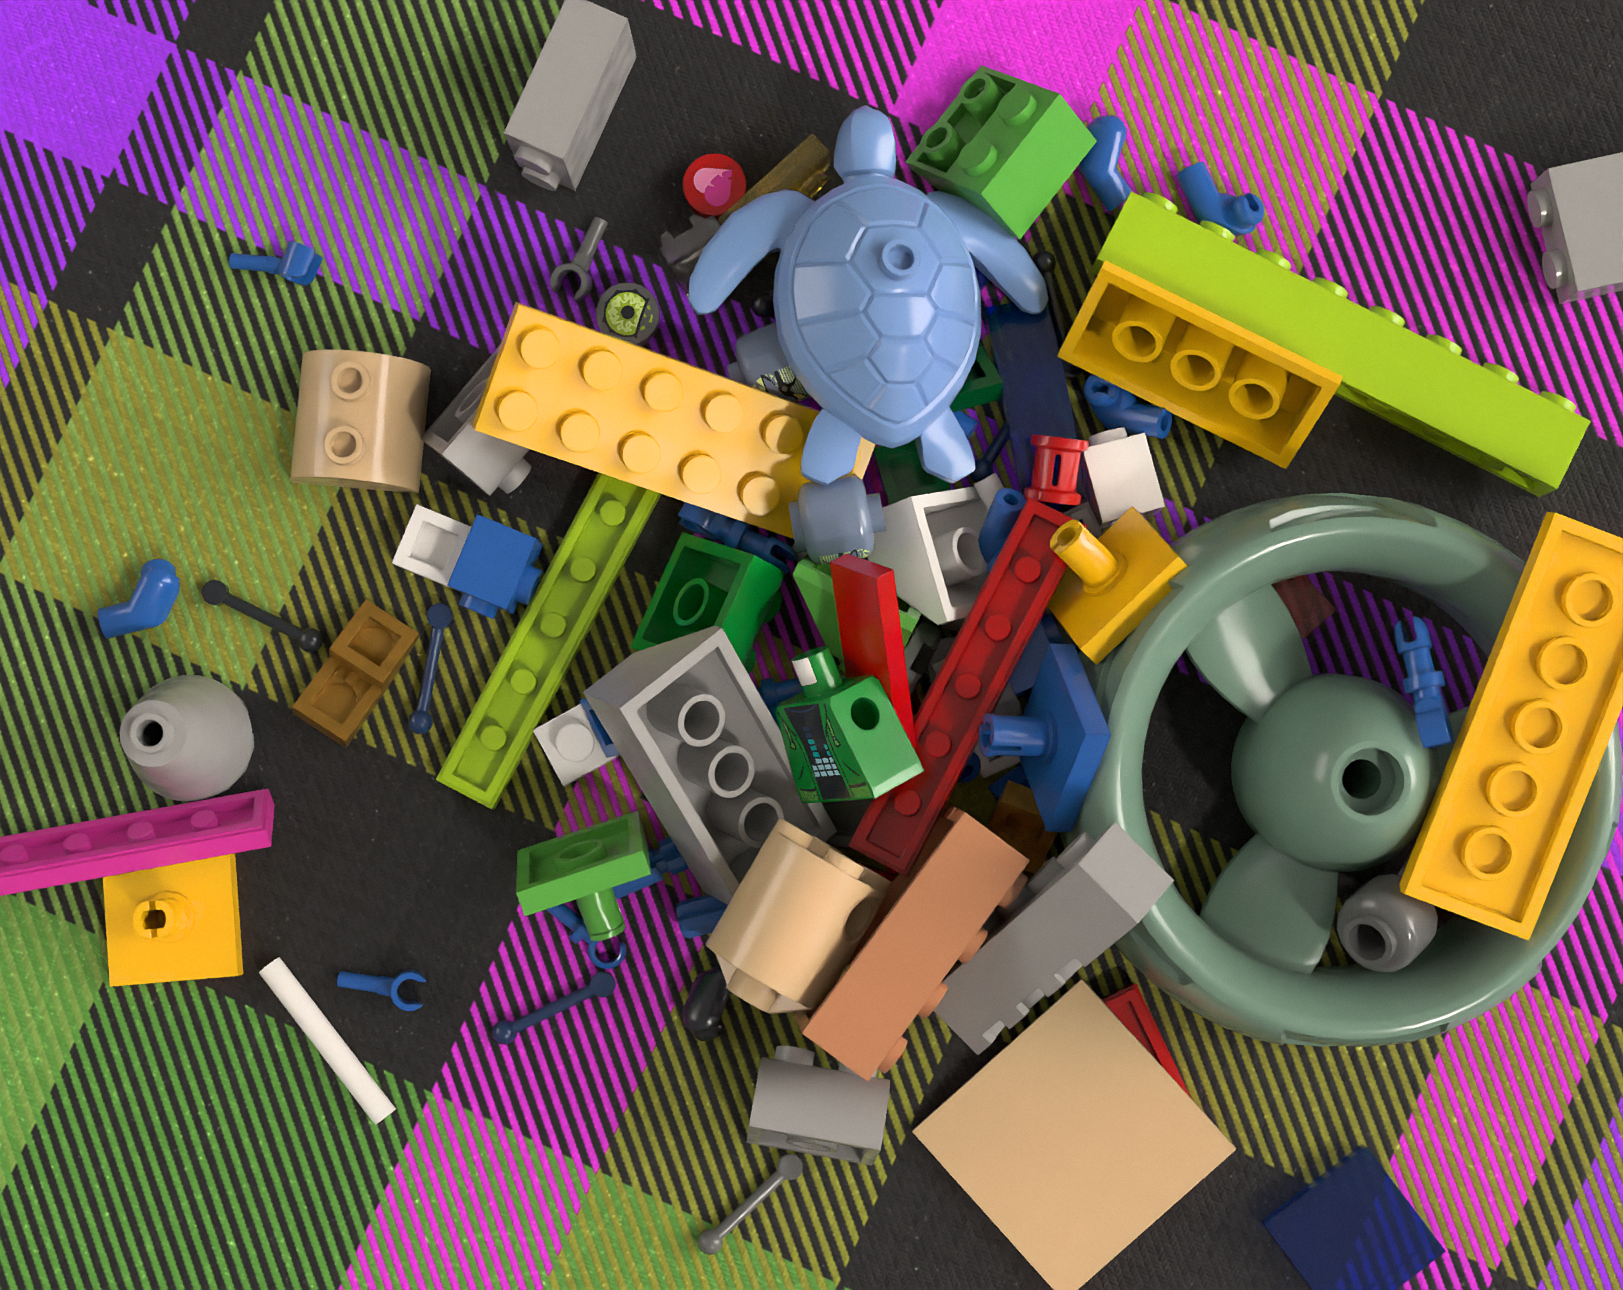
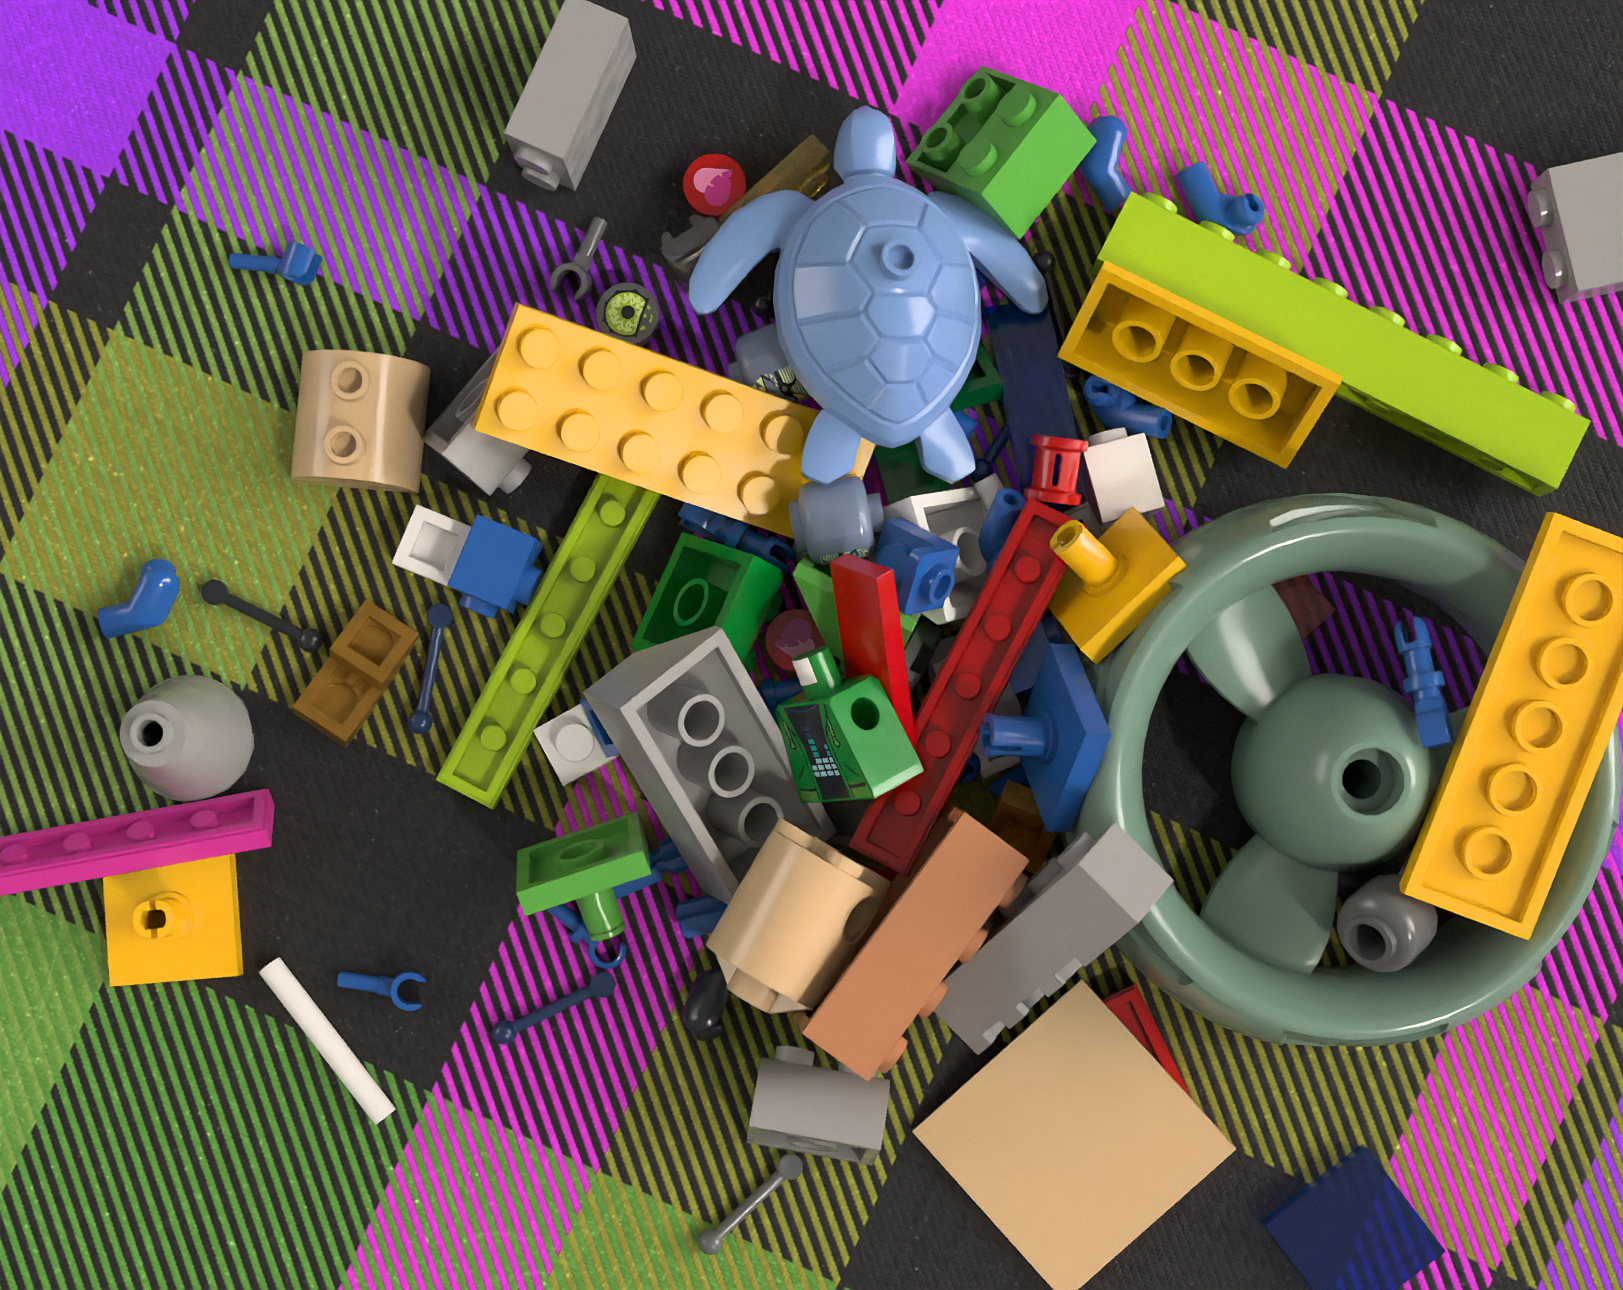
none -> tile [765,609,826,673]
none -> blue bracket [873,517,960,615]

